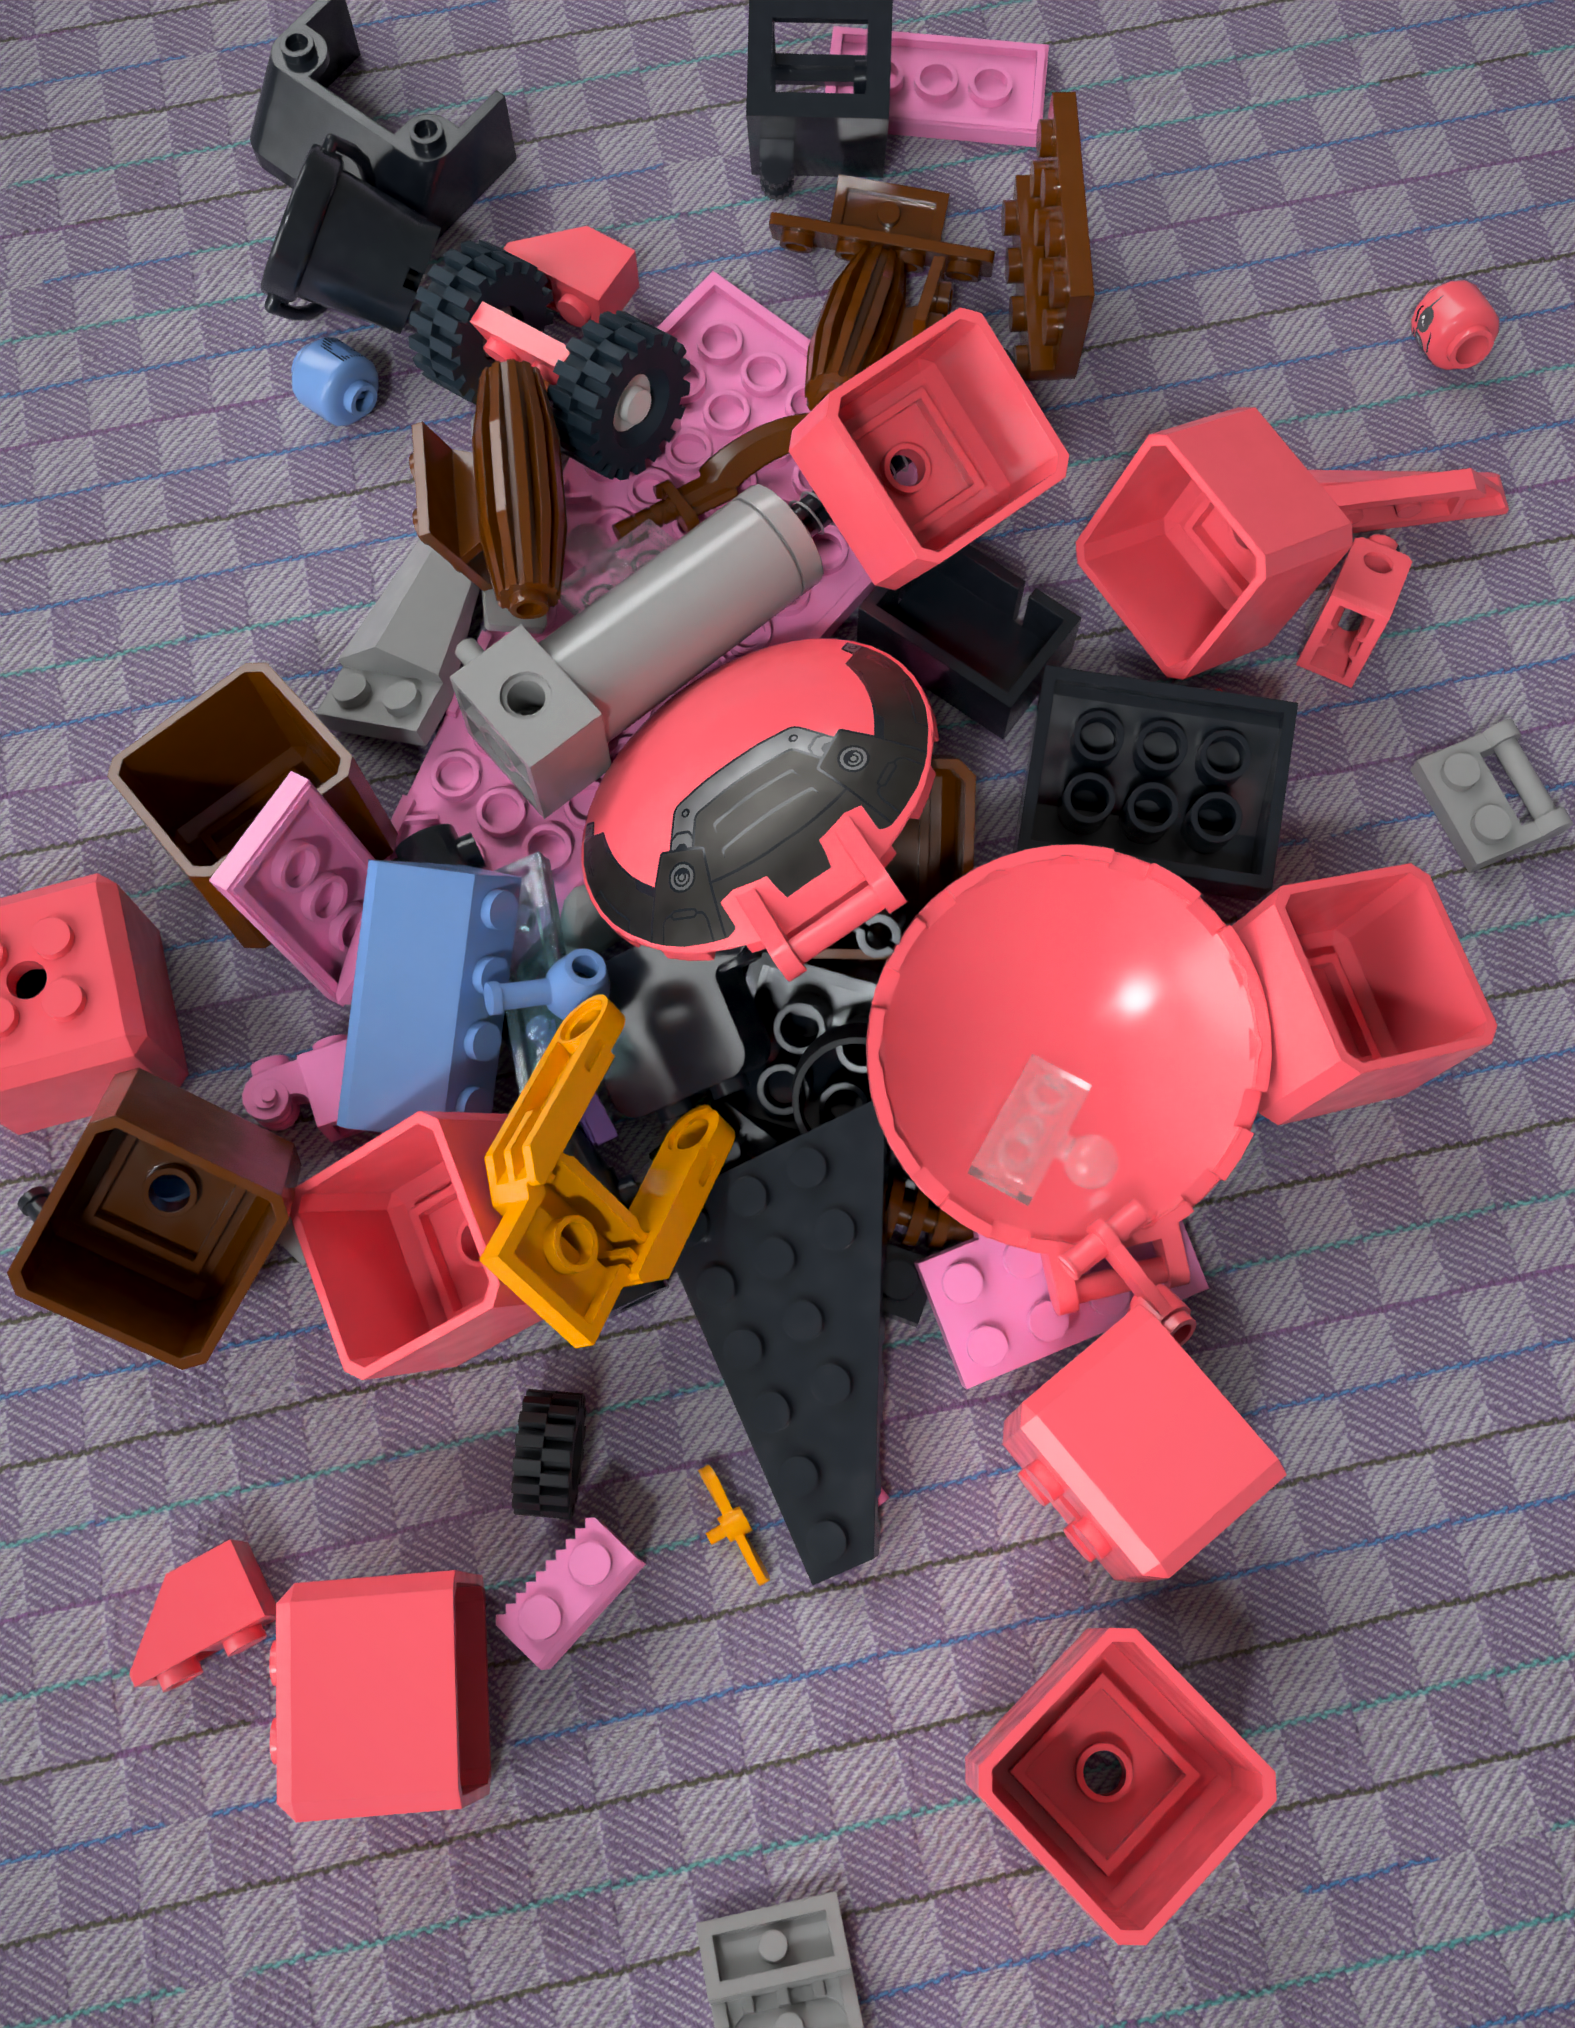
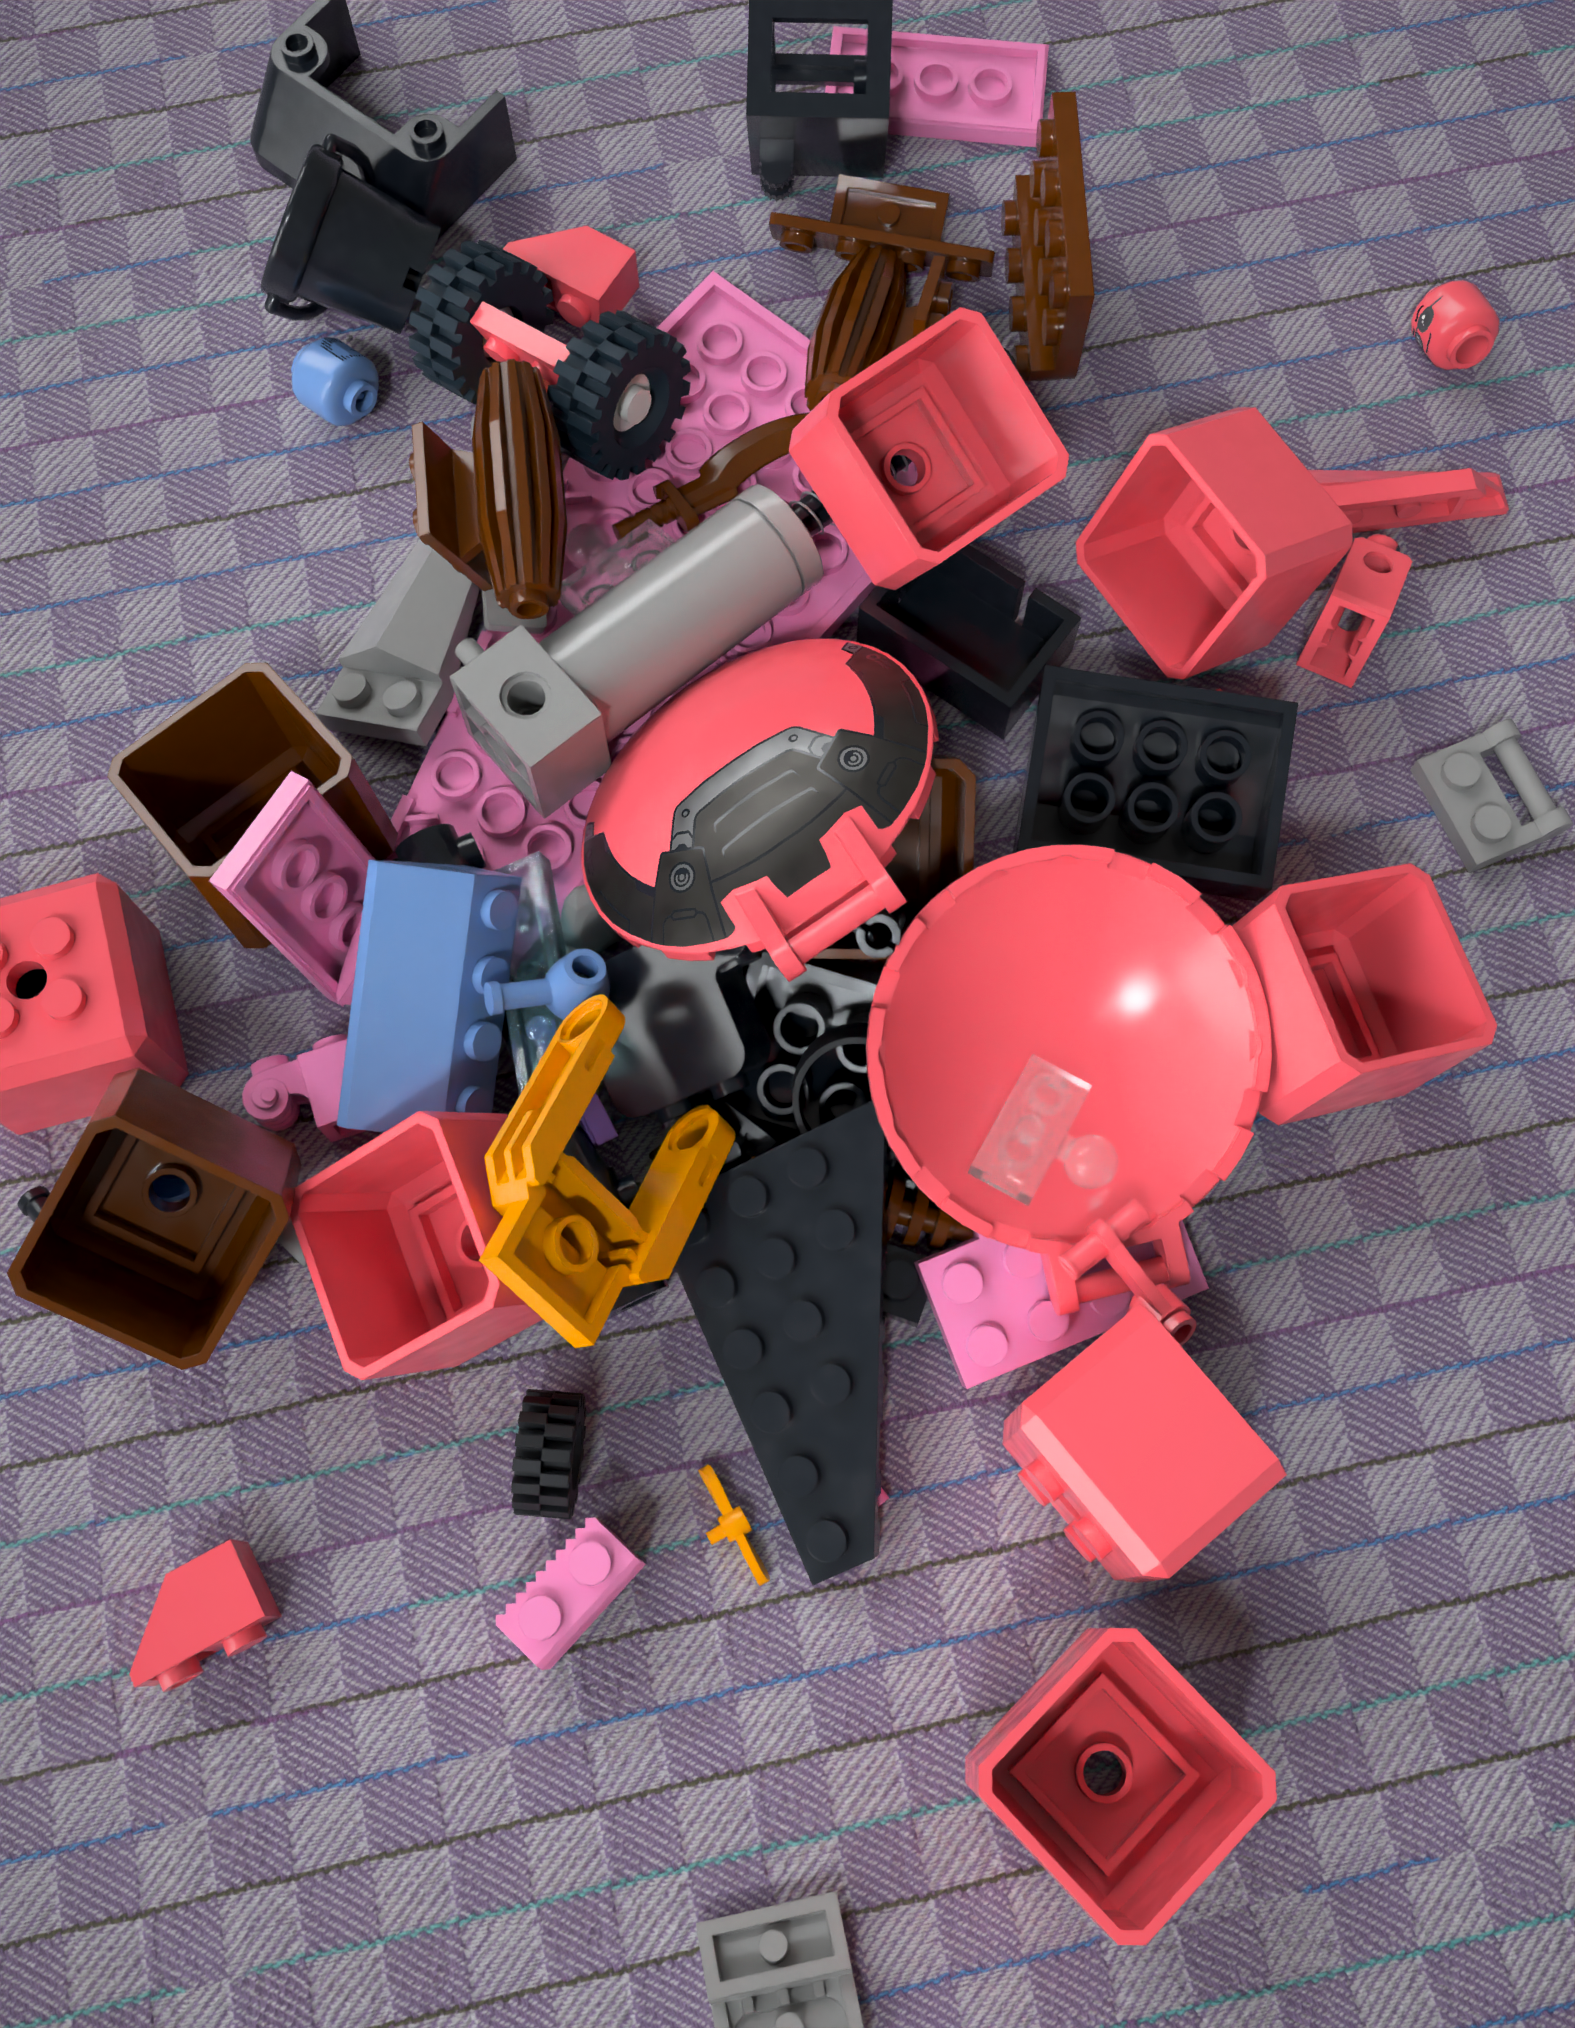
coral plate [269,1570,491,1823] -> none

